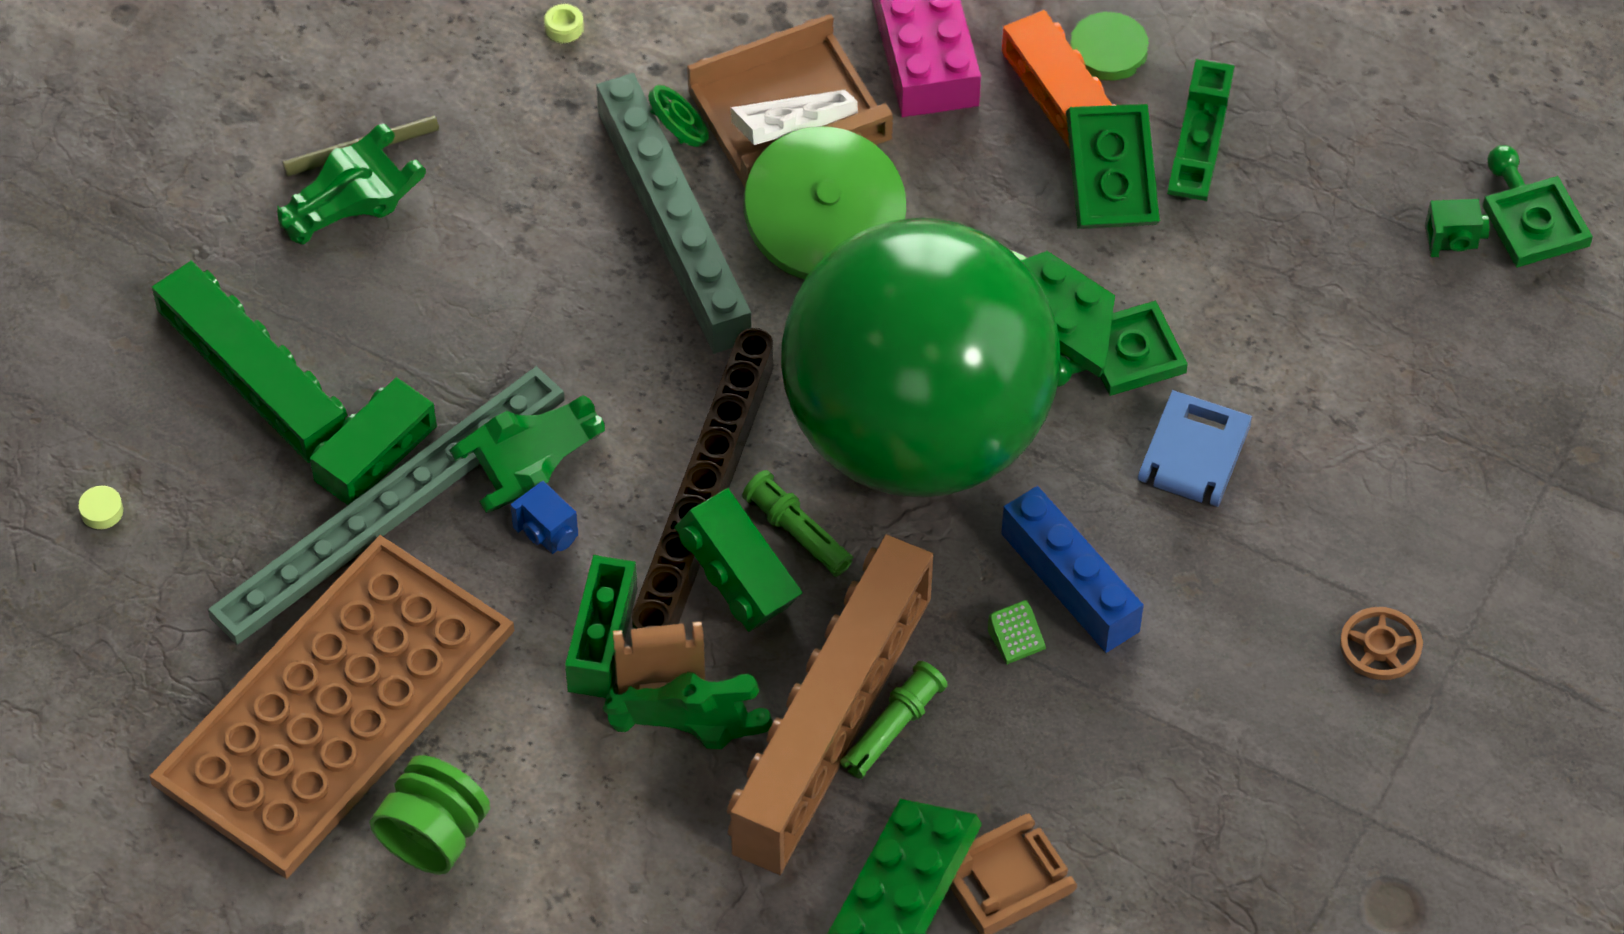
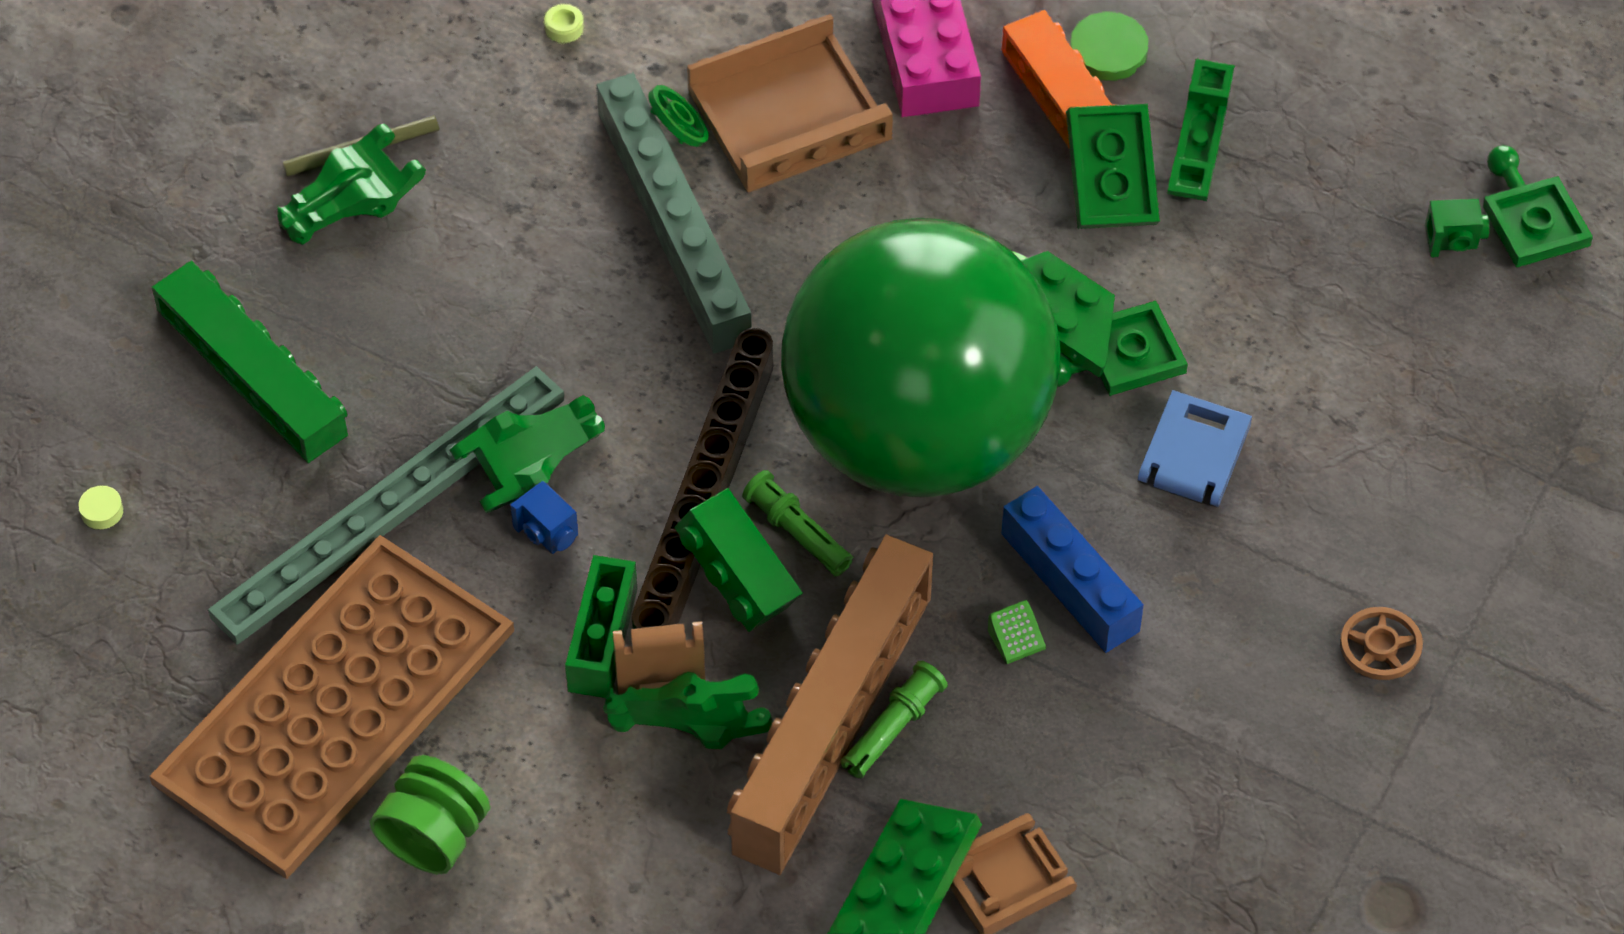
green brick [310,377,437,505] -> none
white wing [731,90,858,145] -> none
bright green dish [743,126,906,279] -> none

